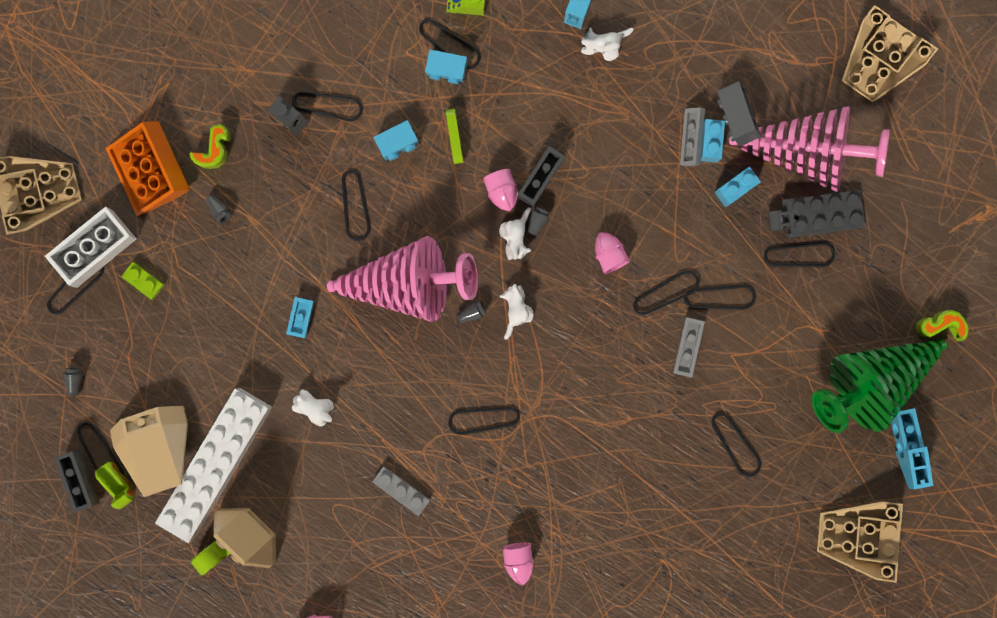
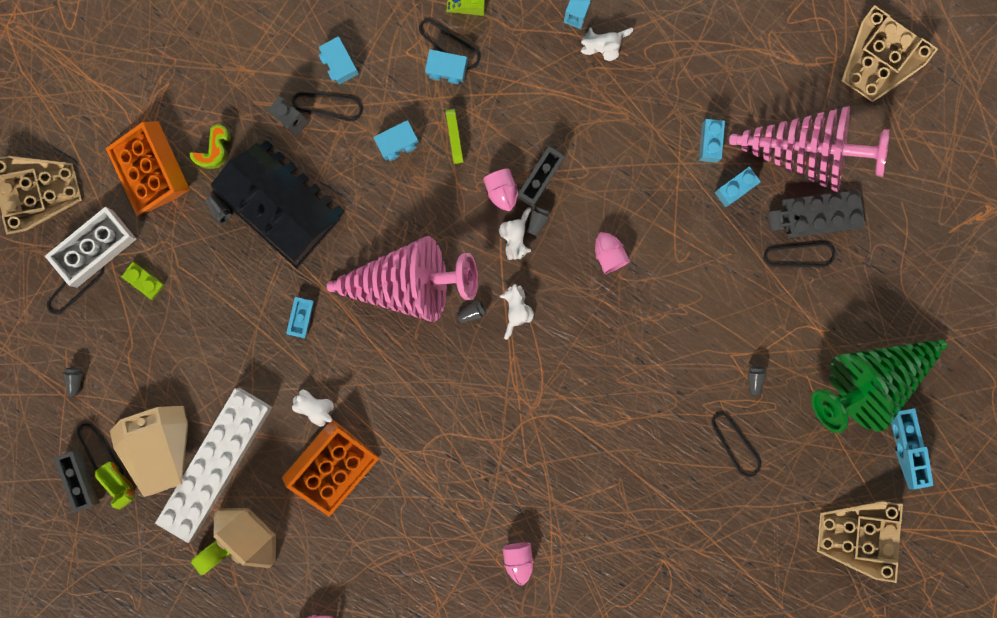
black piece [342,170,370,241] -> none
light grey plate [372,466,430,516] -> none
black piece [448,407,520,435] -> none
black piece [633,271,699,315] -> none
light grey plate [672,317,705,378] -> none
light grey plate [680,107,705,167] -> none
black piece [684,285,756,310] -> none
dark grey brick [717,81,761,146] -> none
lime animal [916,310,969,341] -> none
none -> black piece [211,141,345,269]
none -> orange slope [282,419,379,517]
none -> medium azure brick [318,36,359,85]
none -> dark grey cone [747,366,767,395]

